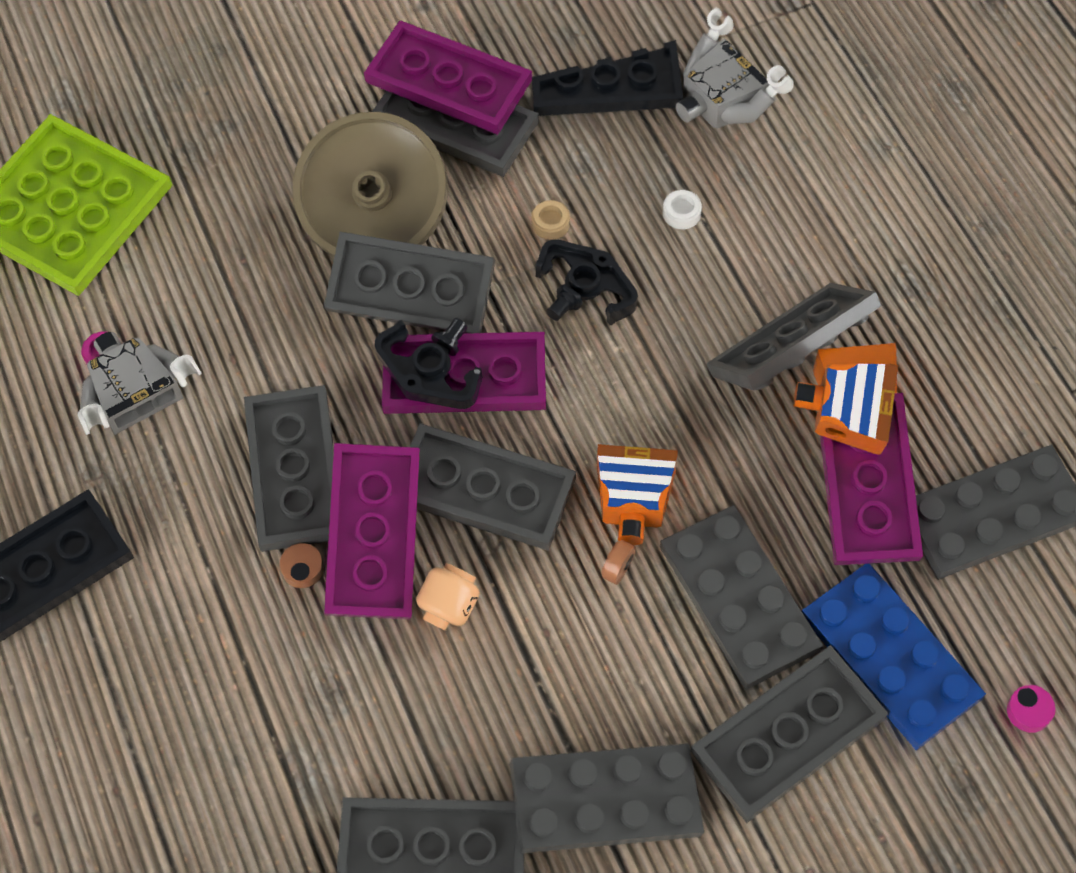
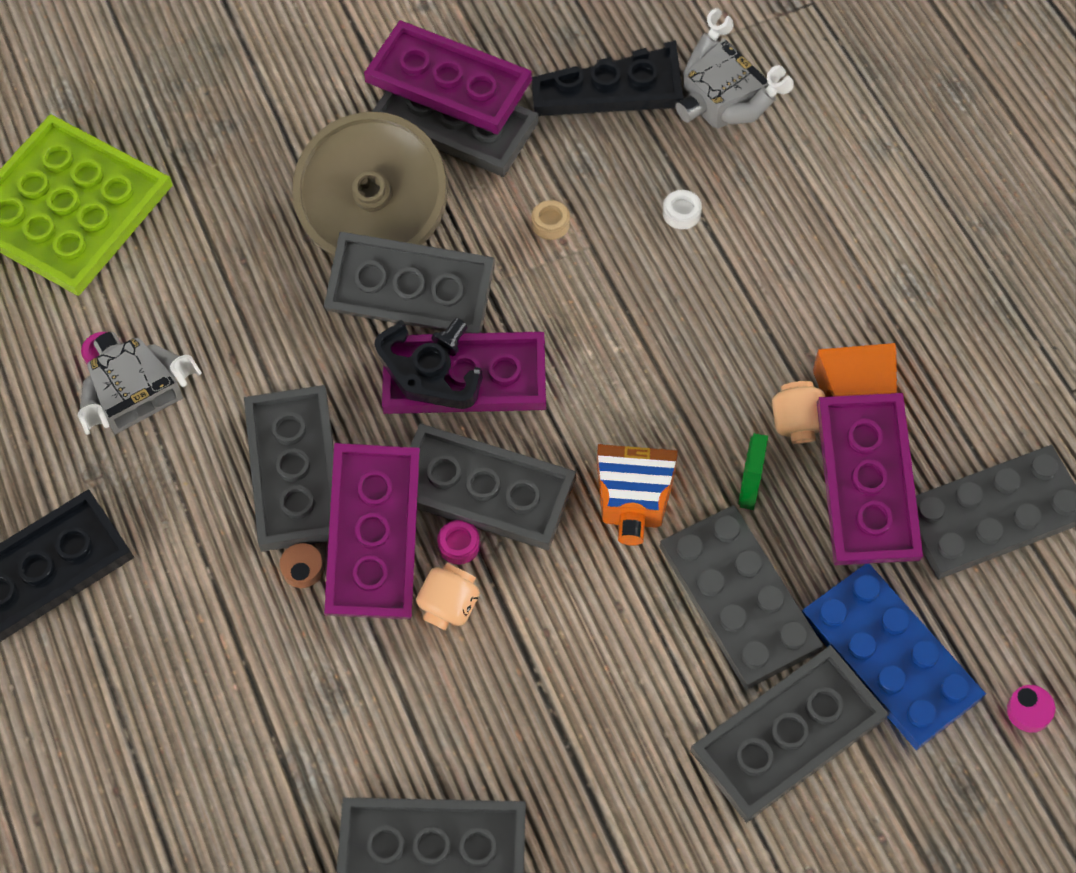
dark grey plate [510,744,704,854] -> none
black piece [535,239,638,326] -> none
nougat tile [601,540,636,585] -> none
dark grey plate [706,283,881,391] -> none
torso [793,364,898,455] -> none
none -> dark pink tile [437,520,480,565]
none -> green tile [738,433,768,510]
none -> light nougat head [772,381,825,444]

